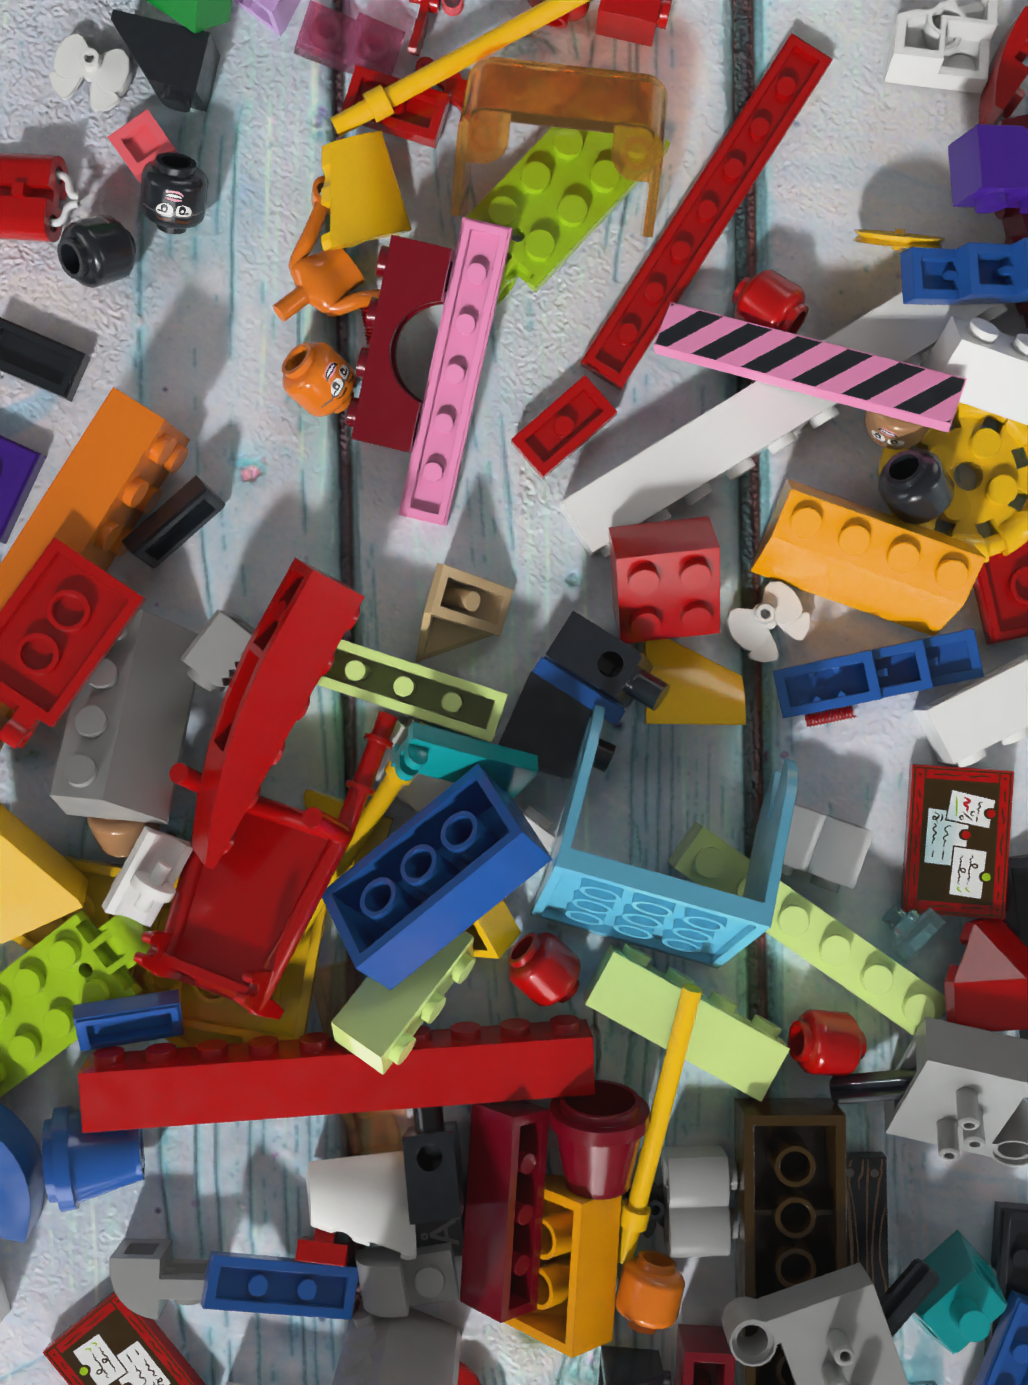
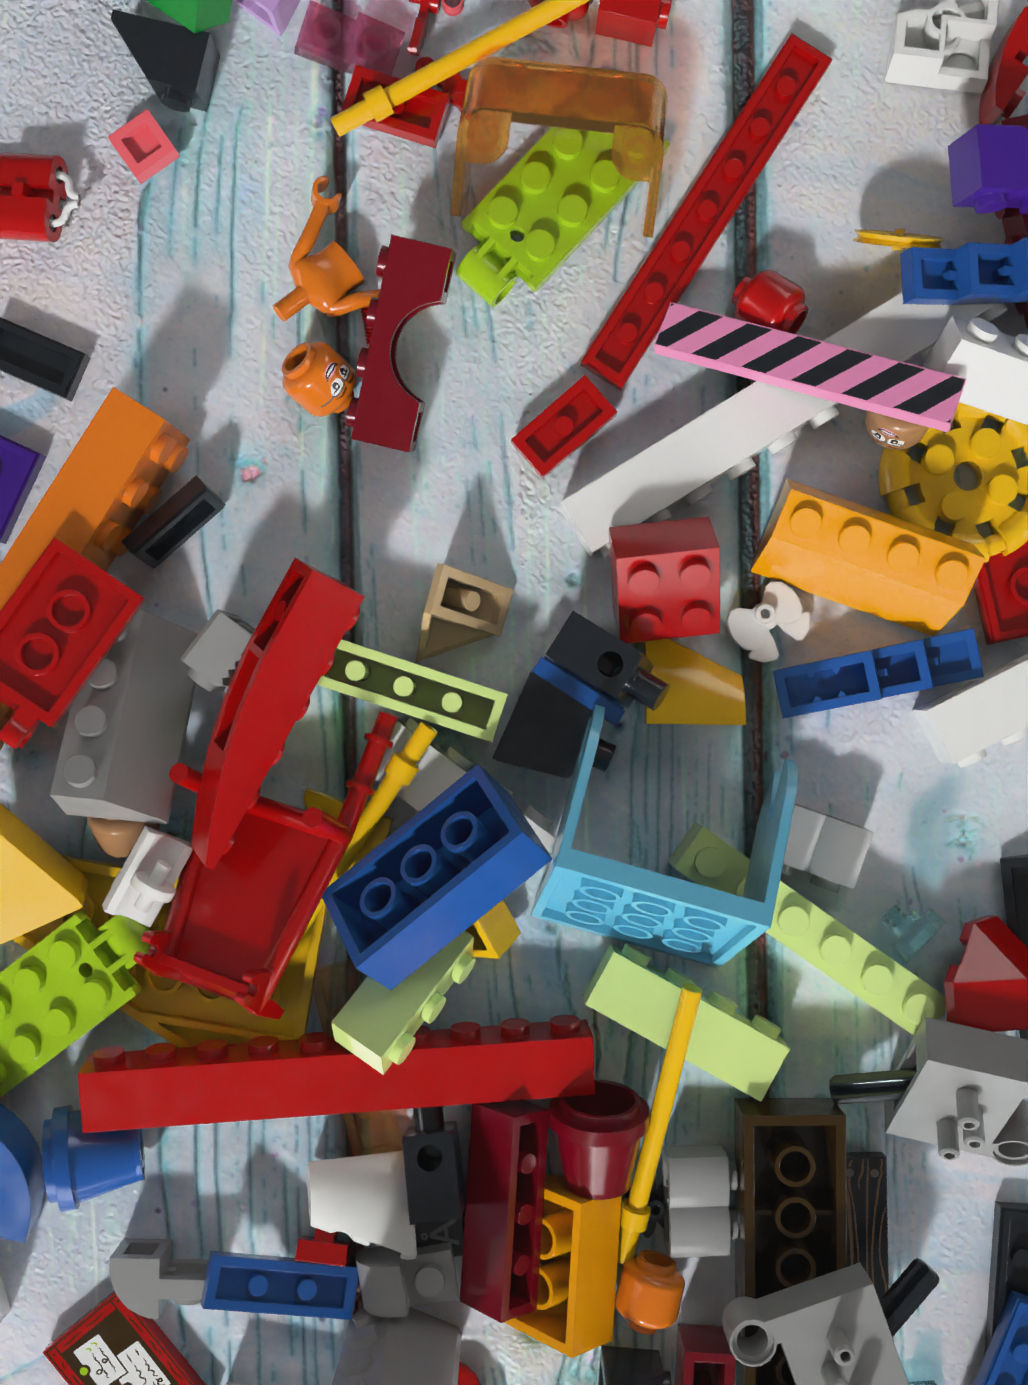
white piece [48,33,133,112] -> none
black head [57,215,136,288] -> none
blue tile [73,989,184,1051] -> none
black head [140,152,208,234] -> none
yellow slope [321,131,412,251] -> none
teal hinge [391,722,539,798] -> none
bright pink tile [398,217,513,526] -> none
red head [508,932,581,1006] -> none
red head [788,1009,867,1077] -> none
red leg [805,705,856,727] -> none
black head [878,448,954,525] -> none
tile [901,764,1014,920] -> none
teal torso [911,1229,1007,1354] -> none

